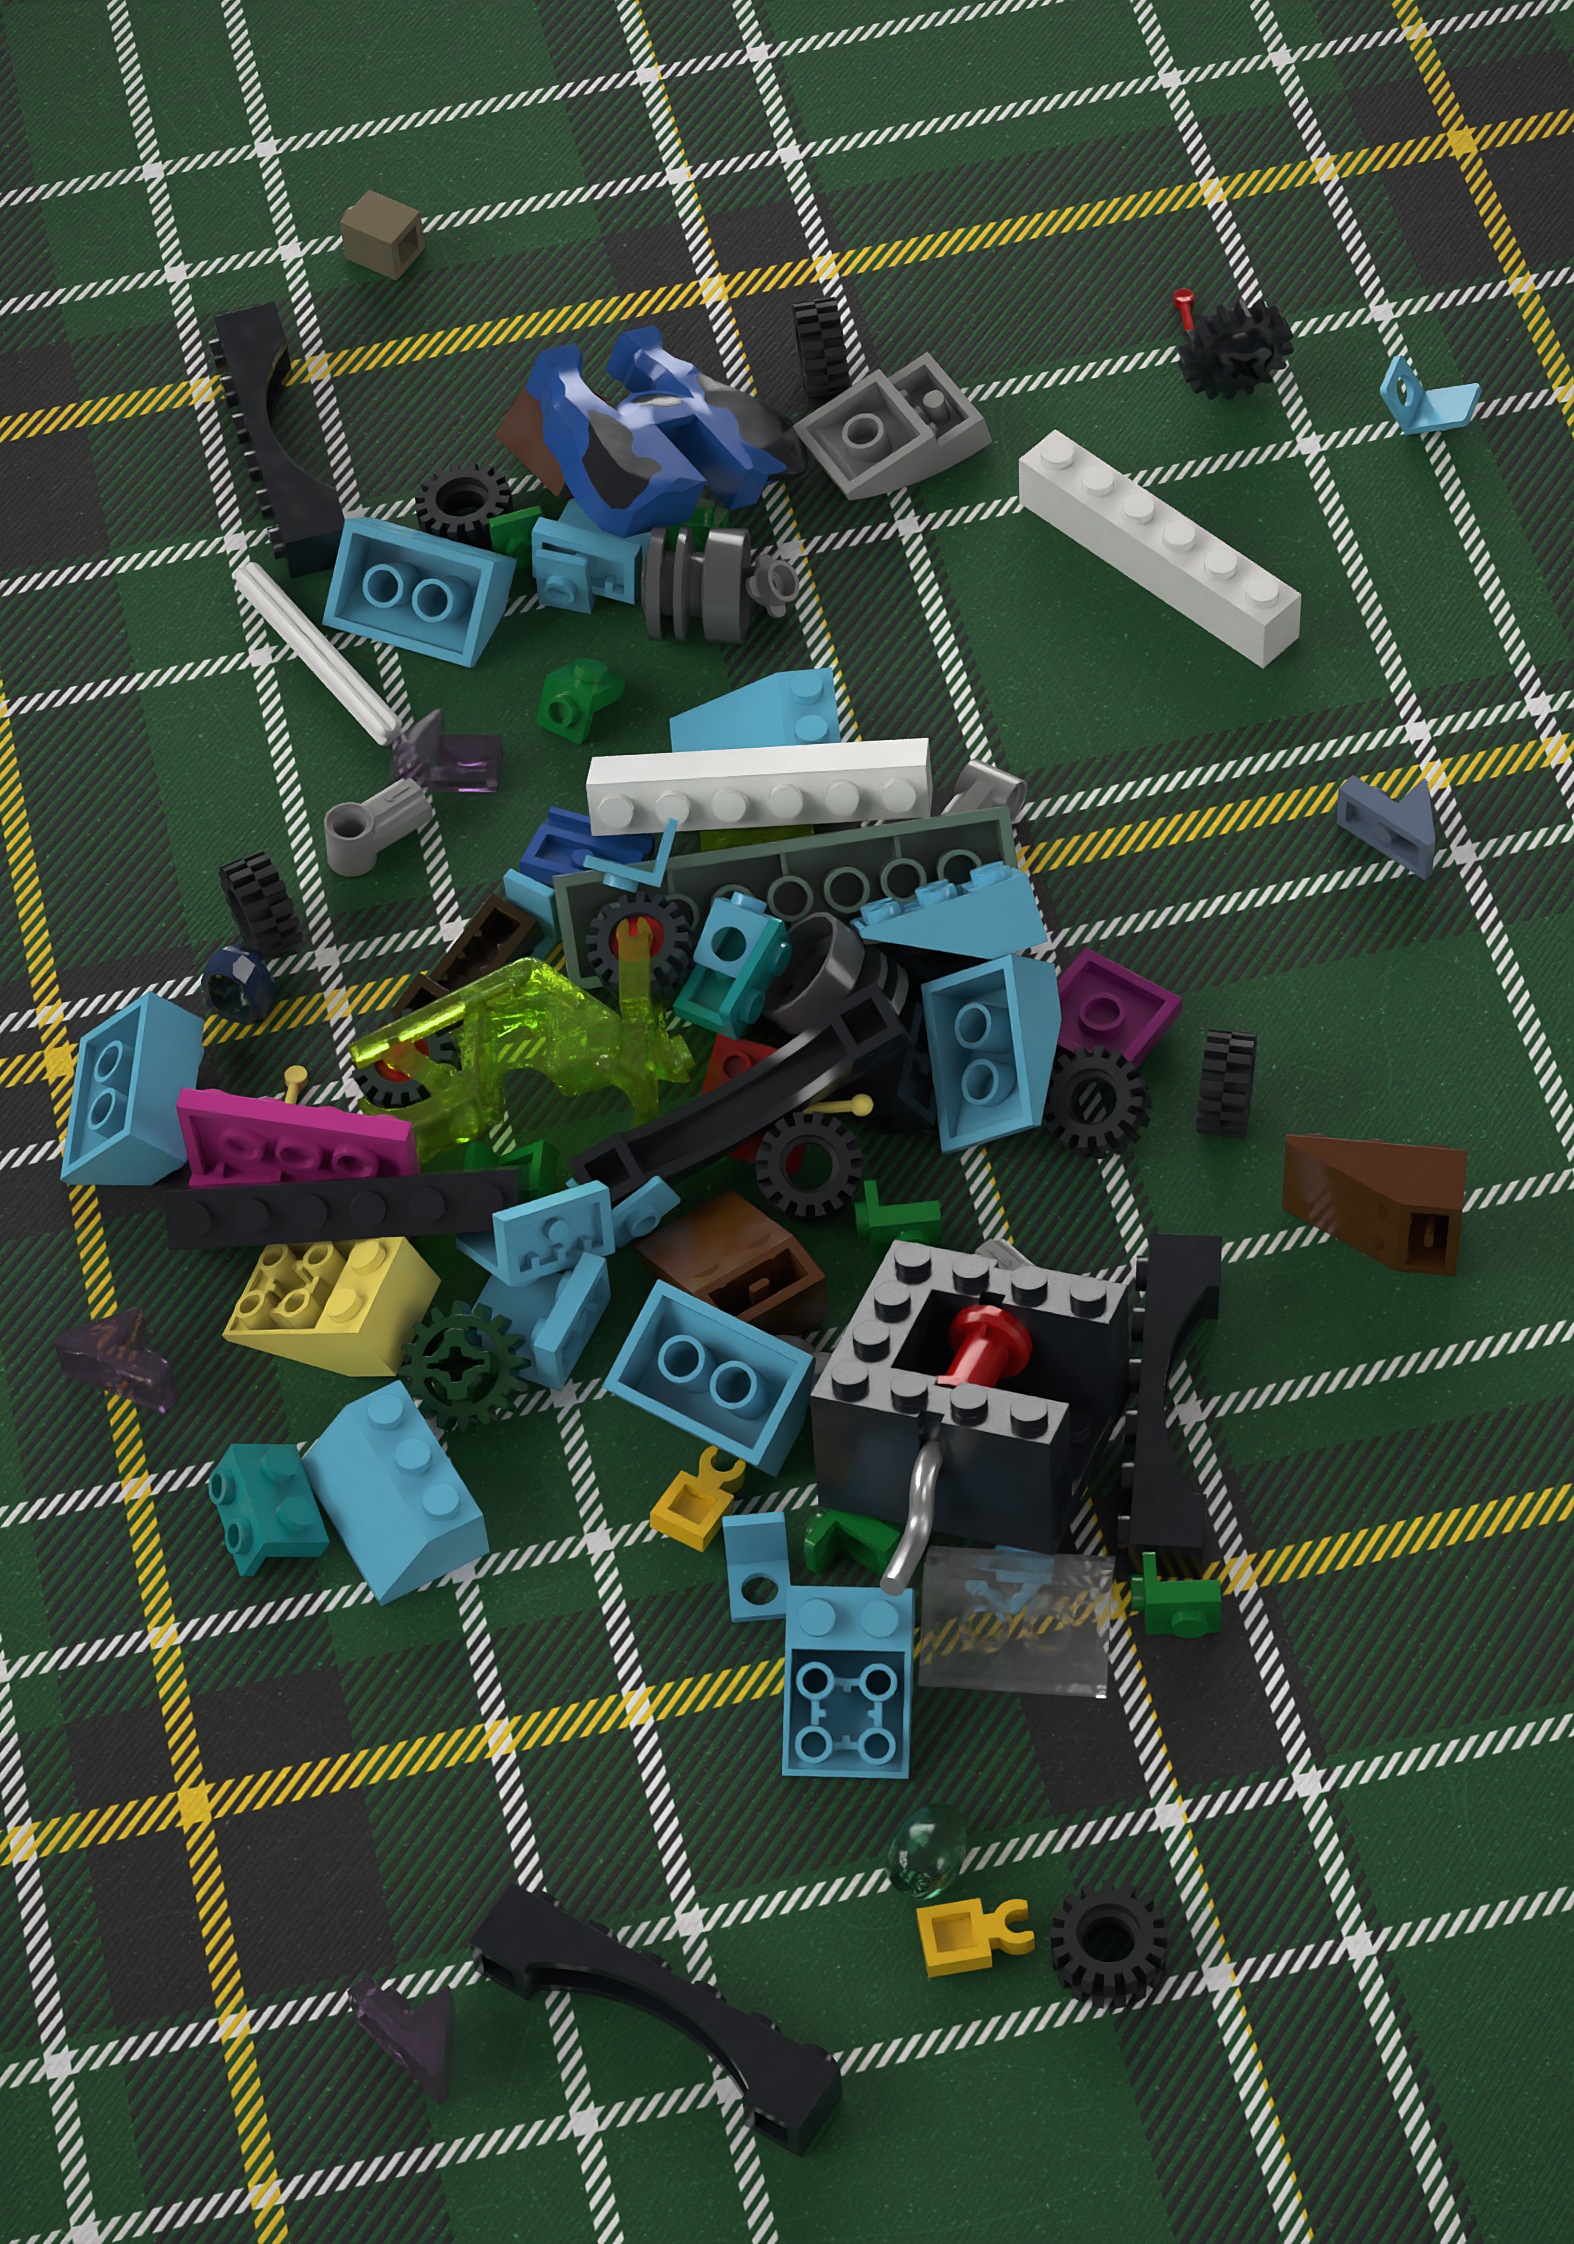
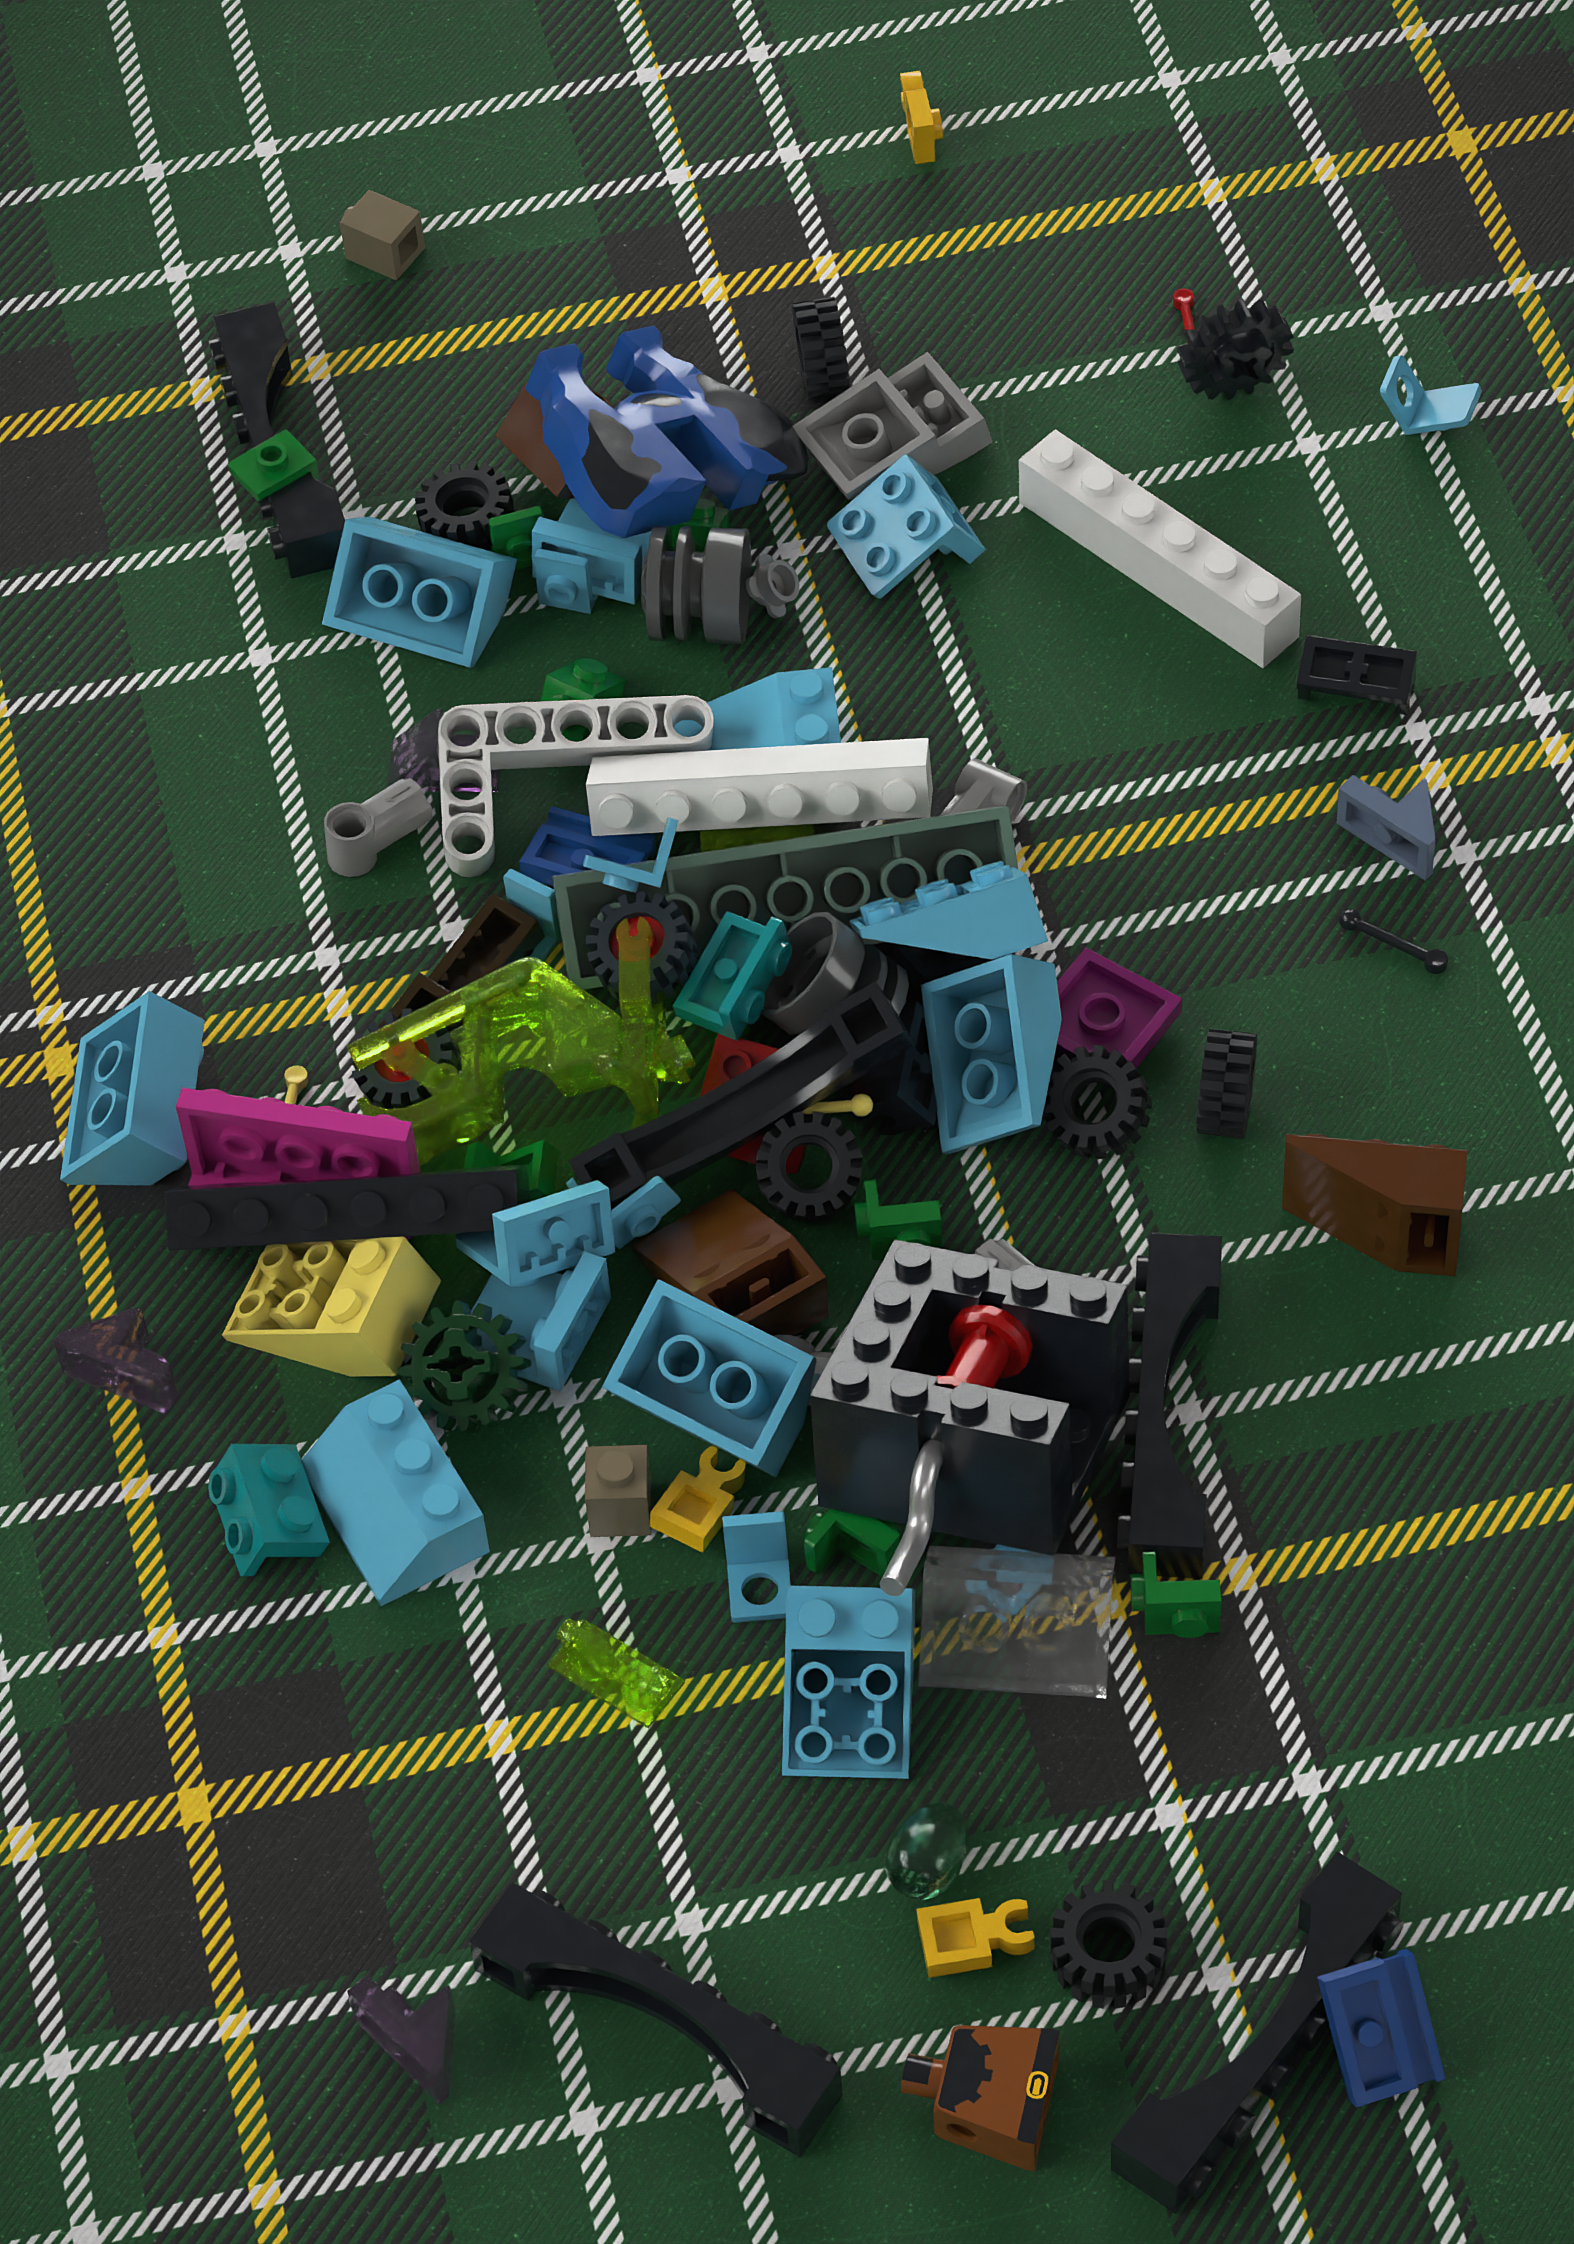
dark blue rock [201,944,277,1025] -> none
black tyre [218,850,303,960] -> none
white axle [234,562,404,746] -> none
medium azure bracket [693,891,776,978] -> none
none -> green bracket [228,429,320,501]
none -> white beam [438,695,714,878]
none -> clear neon green hinge [548,1618,685,1729]
none -> dark tan brick [585,1445,652,1537]
none -> medium azure bracket [827,453,986,599]
none -> yellow plate [900,71,943,164]
none -> dark orange torso [901,2025,1060,2172]
none -> black arch [1111,1851,1404,2214]
none -> black hinge [1297,635,1417,715]
none -> blue plate [1317,1949,1446,2108]
none -> black hinge [1339,908,1448,974]

